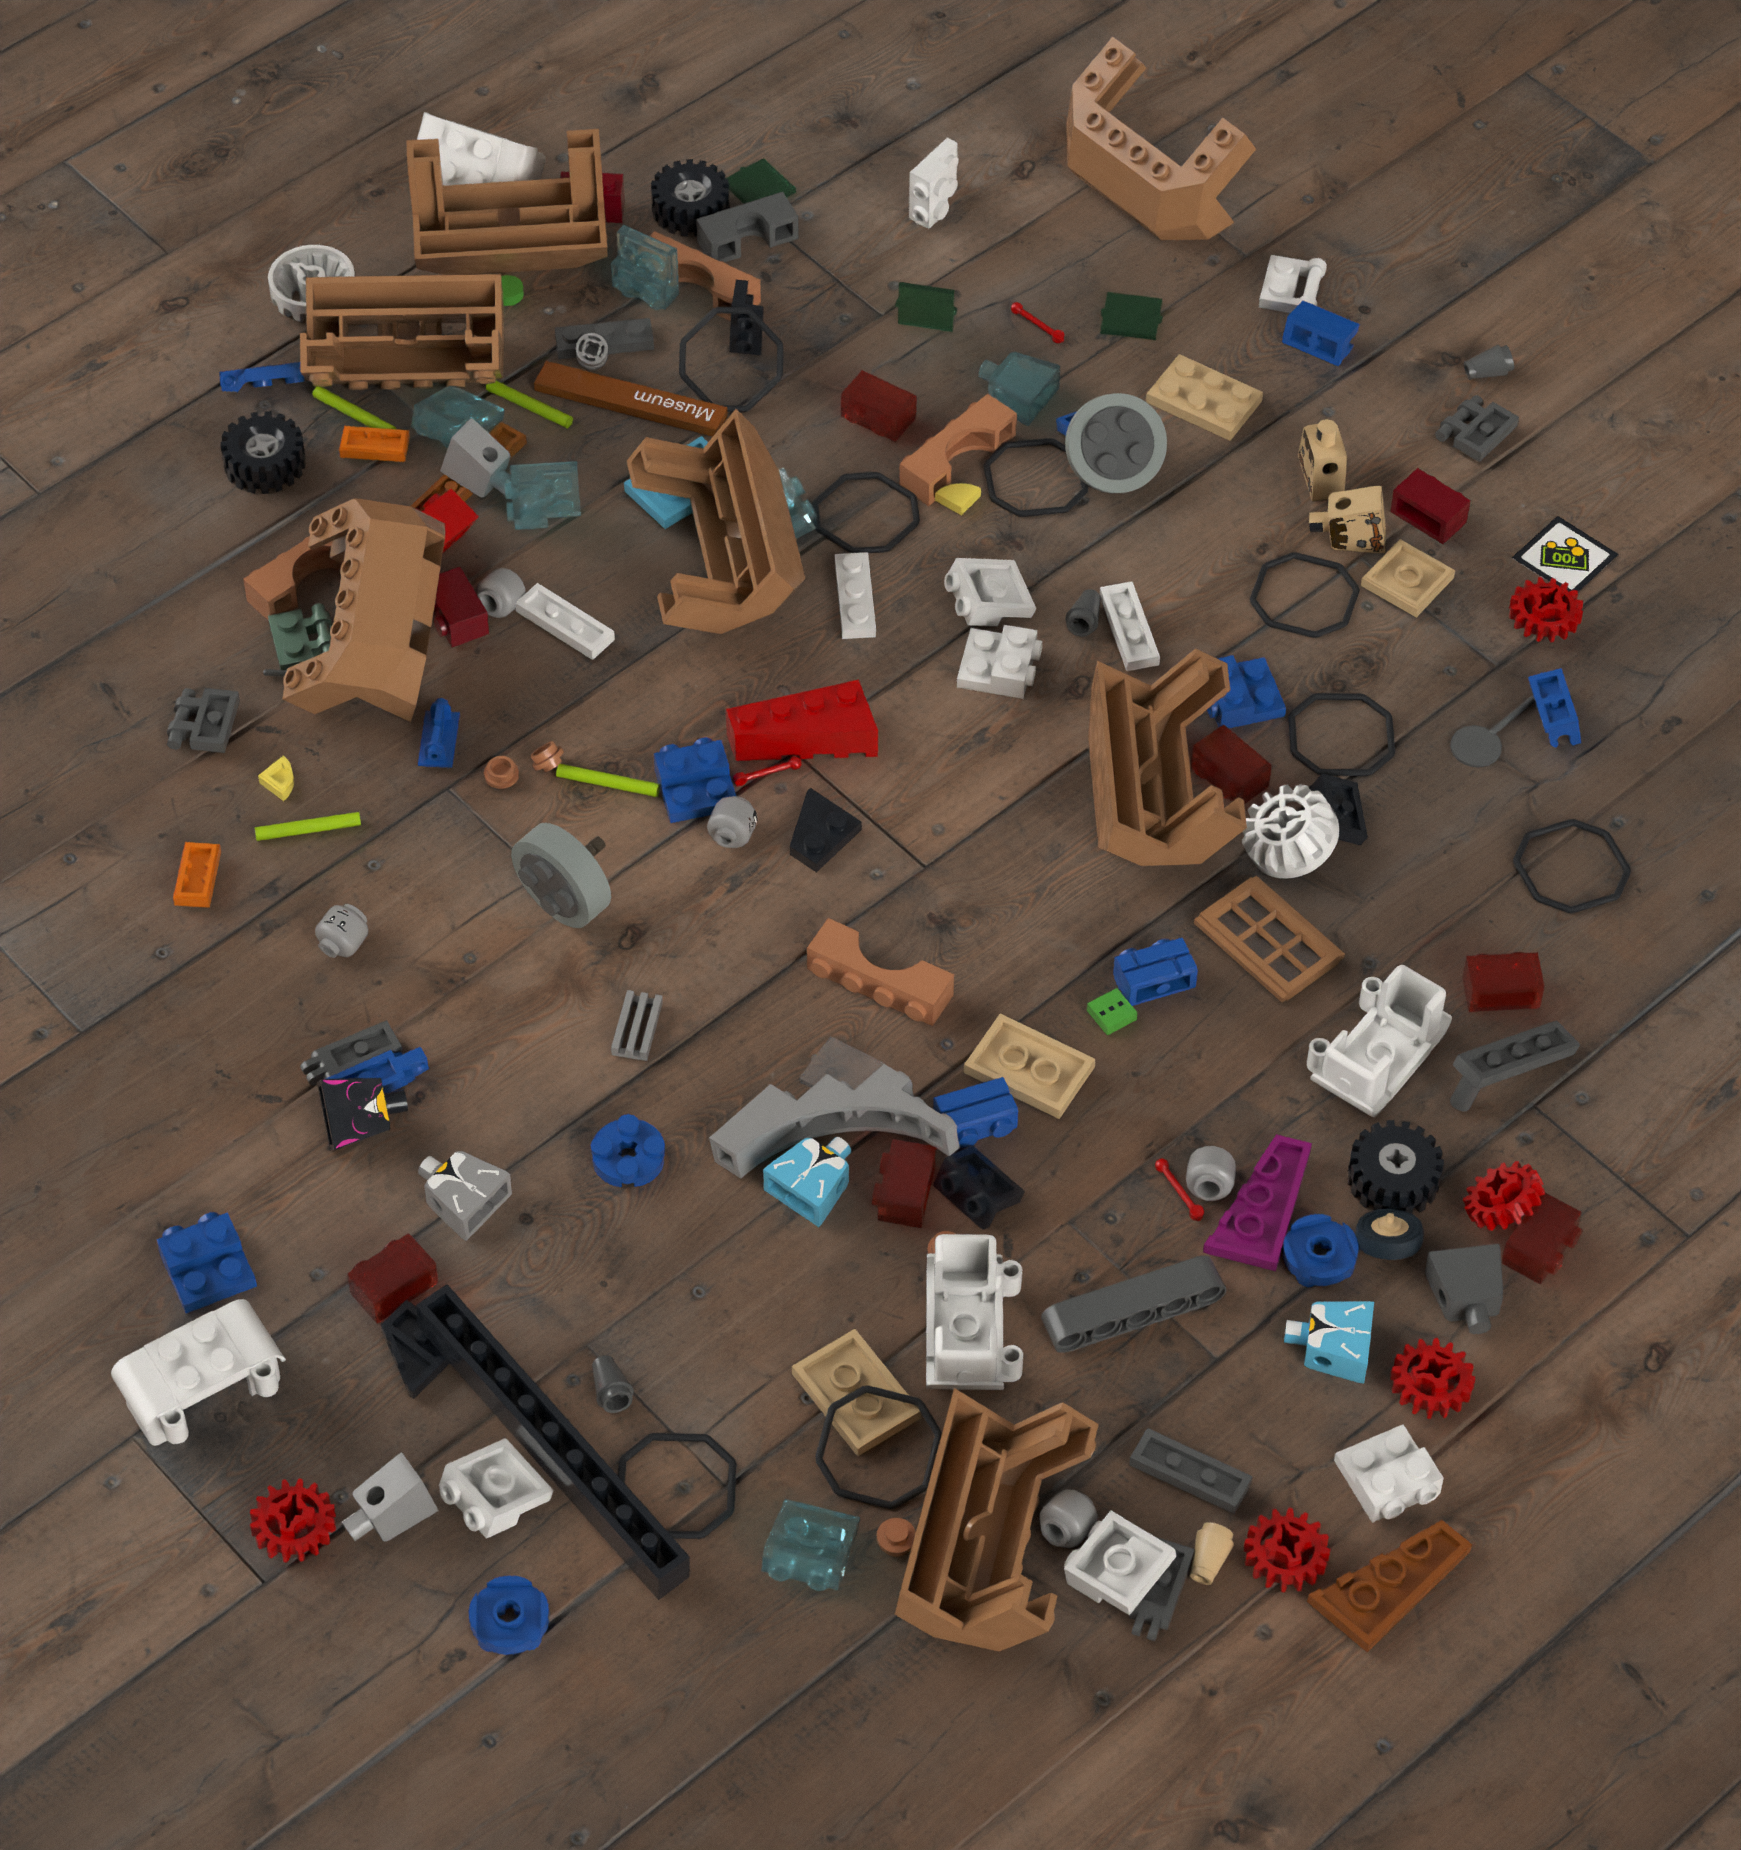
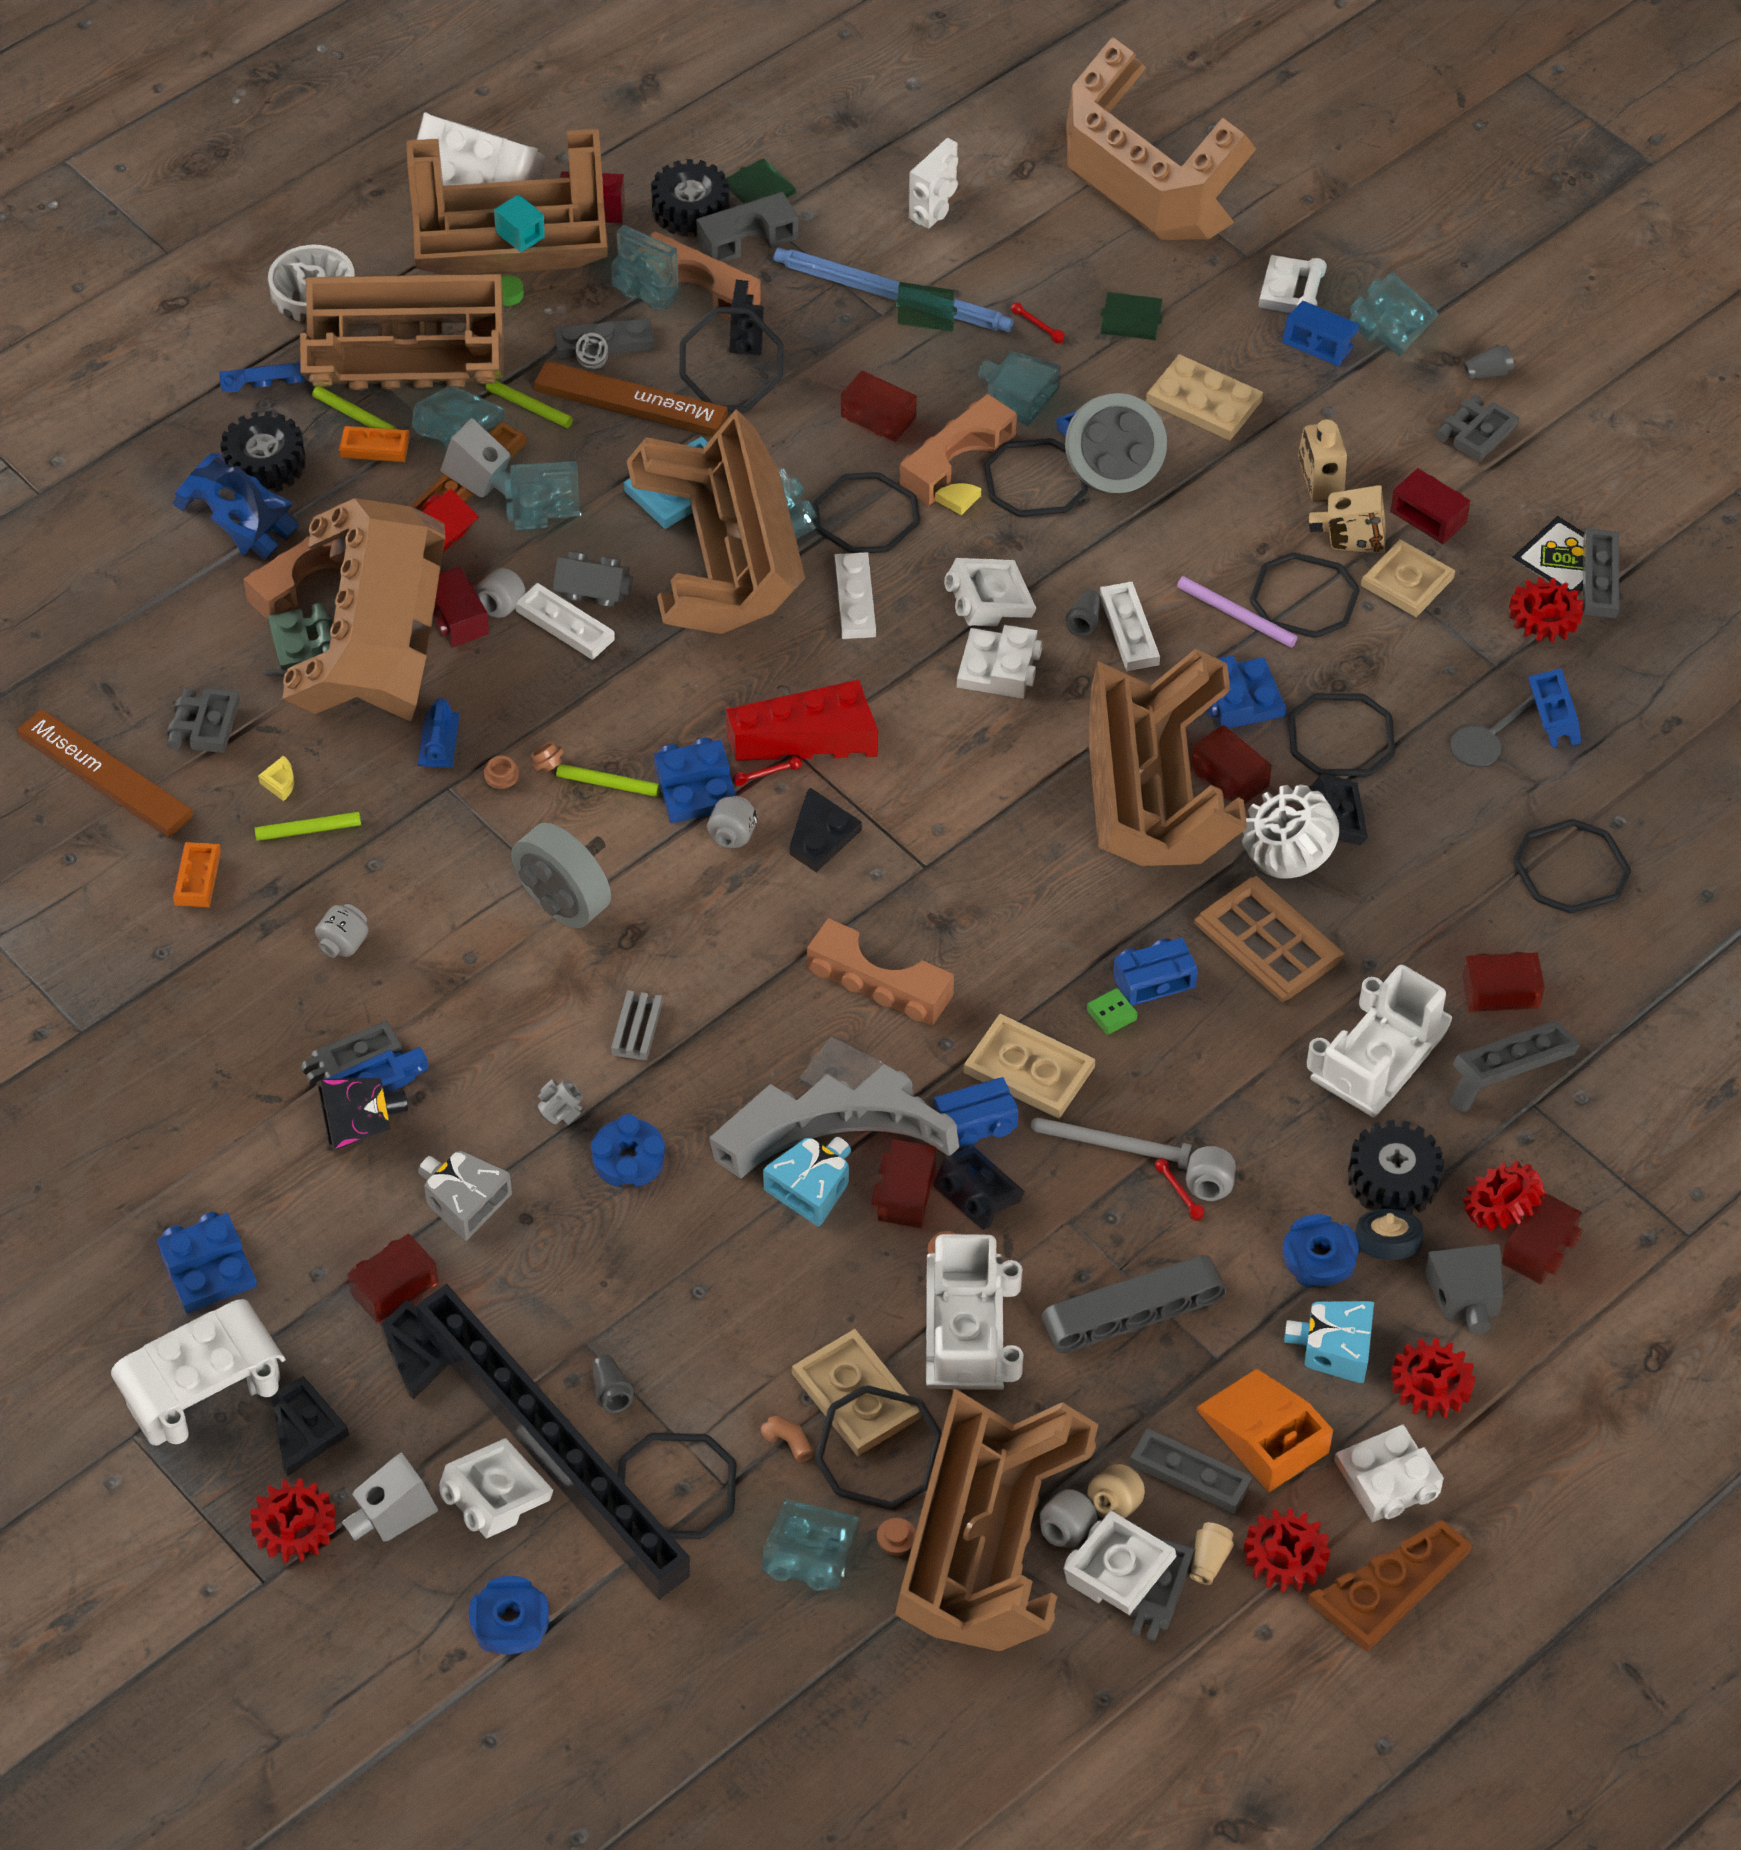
magenta wing [1203,1134,1312,1271] -> none
none -> dark orange tile [17,709,193,838]
none -> blue hips [172,452,299,560]
none -> black wing [271,1375,349,1476]
none -> teal panel [494,195,545,253]
none -> light grey gear [538,1079,583,1125]
none -> dark grey brick [553,551,633,607]
none -> nougat arm [761,1415,814,1462]
none -> medium blue piece [774,247,1014,333]
none -> light grey bar [1031,1118,1193,1170]
none -> tan head [1087,1464,1145,1519]
none -> lavender bar [1177,576,1298,648]
none -> orange slope [1196,1369,1333,1493]
none -> clear light blue plate [1348,272,1439,357]
none -> dark grey plate [1583,528,1619,618]

